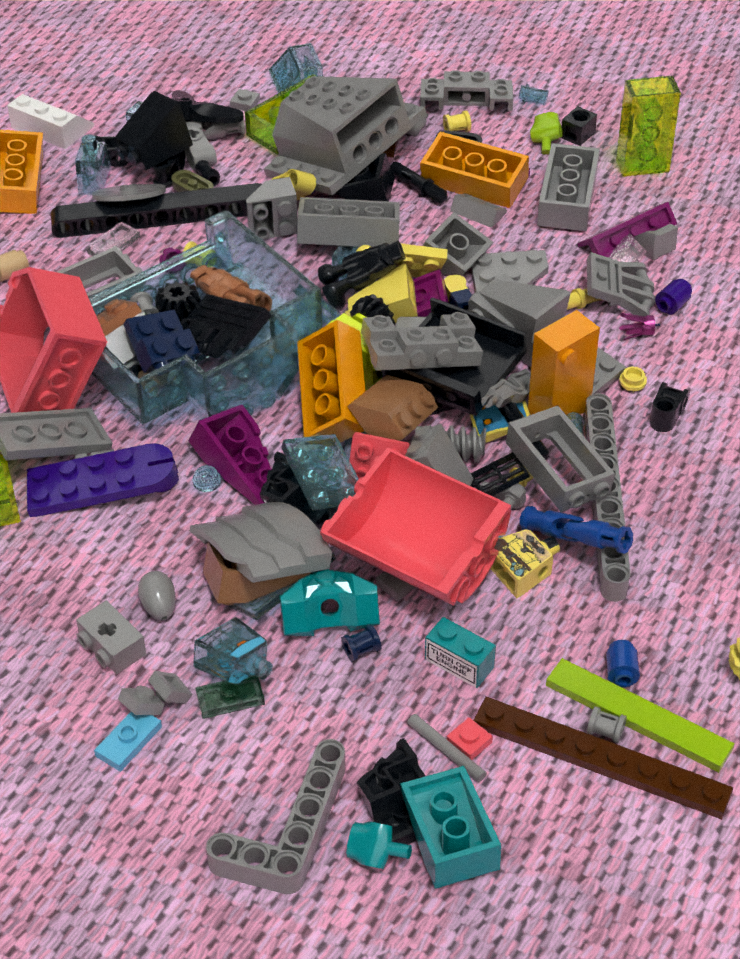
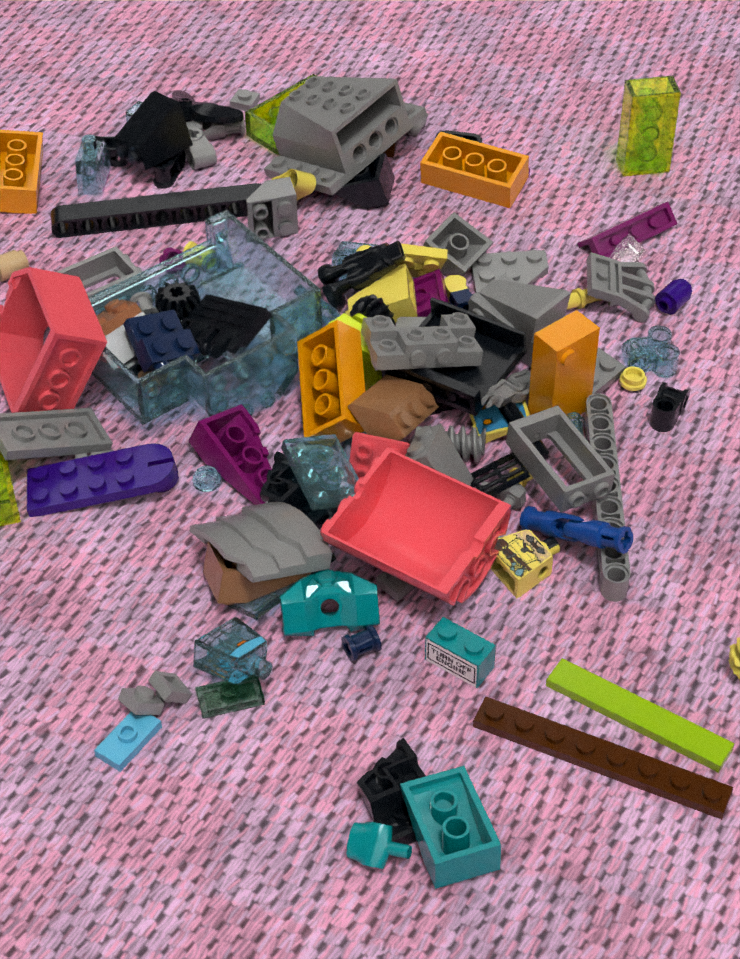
white slope [7,94,95,149] -> none
light grey brick [76,600,147,675] -> none
clear plate [87,222,140,256] -> none
light grey piece [92,184,166,201] -> none
light grey animal [138,571,176,621] -> none
olive plate [172,170,214,192] -> none
nougat piece [190,265,272,312] -> none
black pin [195,160,220,187] -> none
light grey beam [206,739,346,894] -> none
clear light blue slope [269,43,323,98] -> none
light grey brick [297,197,400,247] -> none
black axle [391,162,448,204] -> none
light grey bar [407,714,487,783] -> none
light grey bracket [420,70,513,111] -> none
light yellow bush [443,110,471,132] -> none
coral plate [446,717,493,760] -> none
light grey slope [450,194,507,228] -> none
clear light blue pin [519,84,549,105] -> none
lime piece [530,112,562,154] -> none
light grey brick [537,143,600,231] -> none
black brick [561,106,597,146] -> none
light grey bush [587,707,627,744] -> none
blue brick [606,640,640,688] -> none
flat silver piece [619,313,660,340] -> none
light grey tile [634,224,678,261] -> none
none -> clear light blue piece [621,325,680,378]

